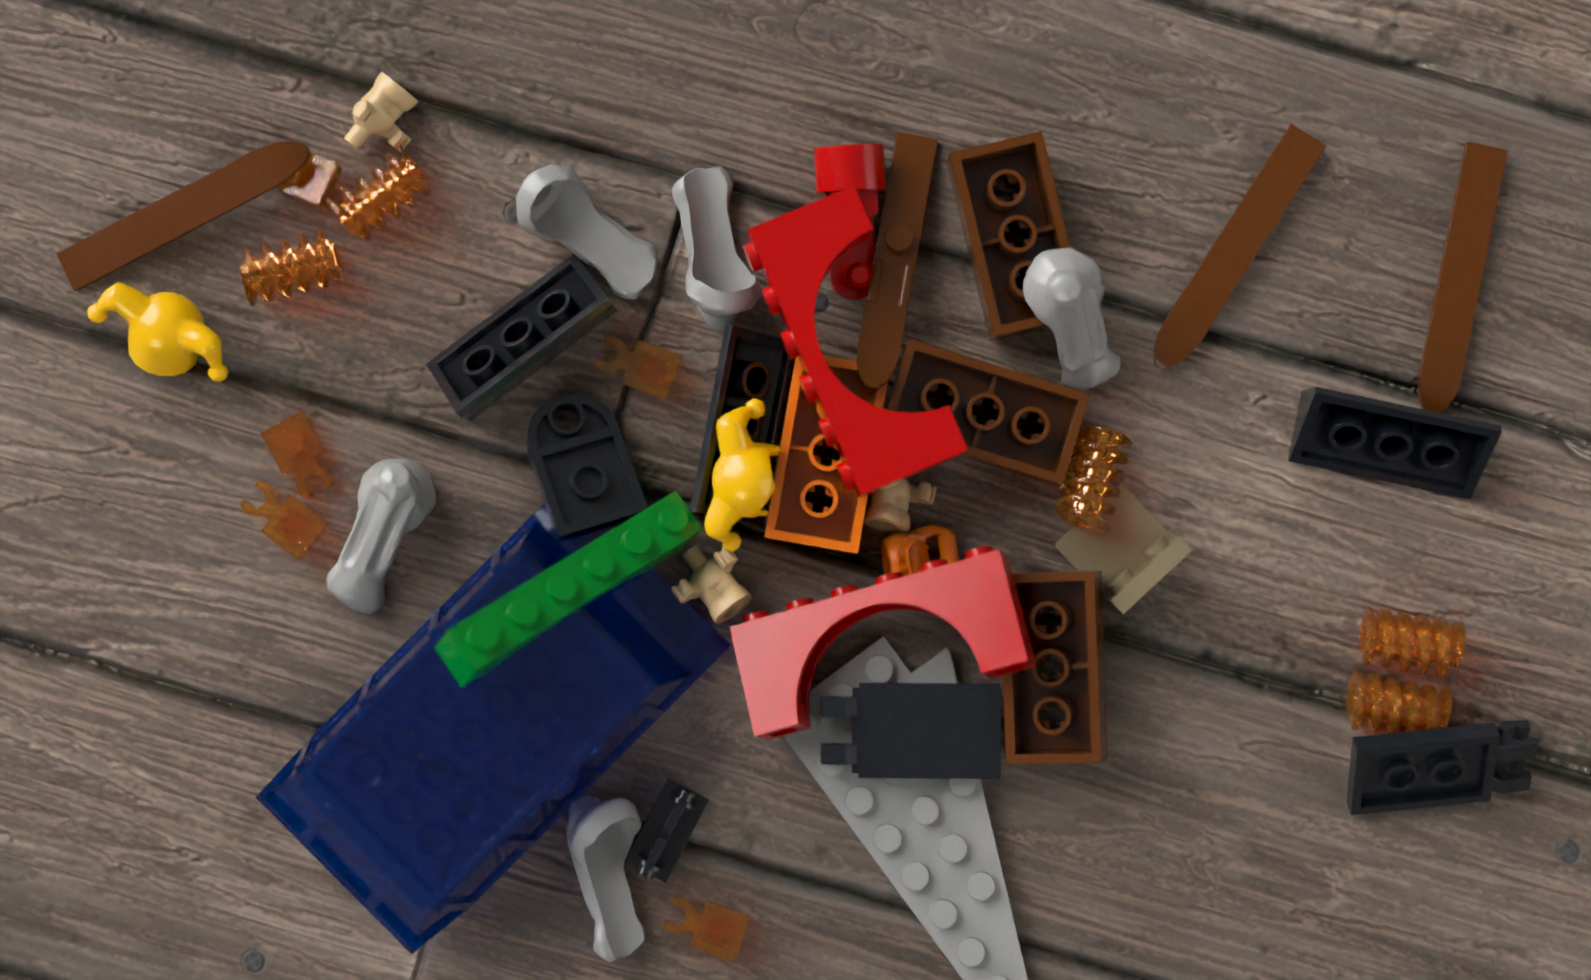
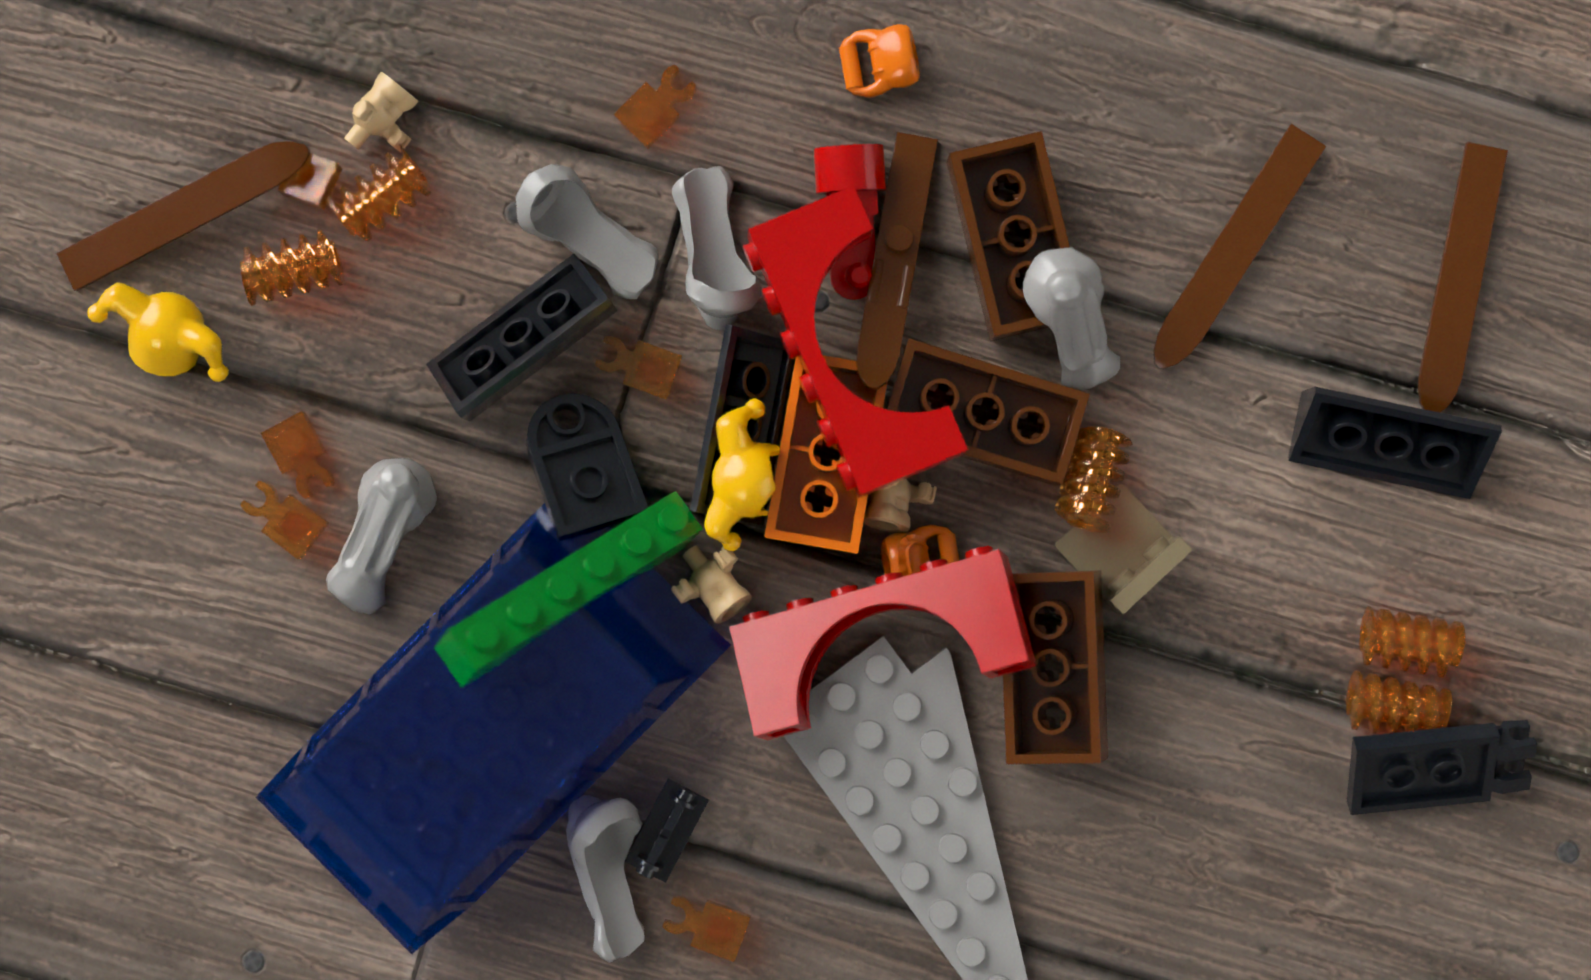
black tile [820,682,1001,779] -> none
none -> clear orange plate [614,64,697,150]
none -> orange piece [839,24,920,98]

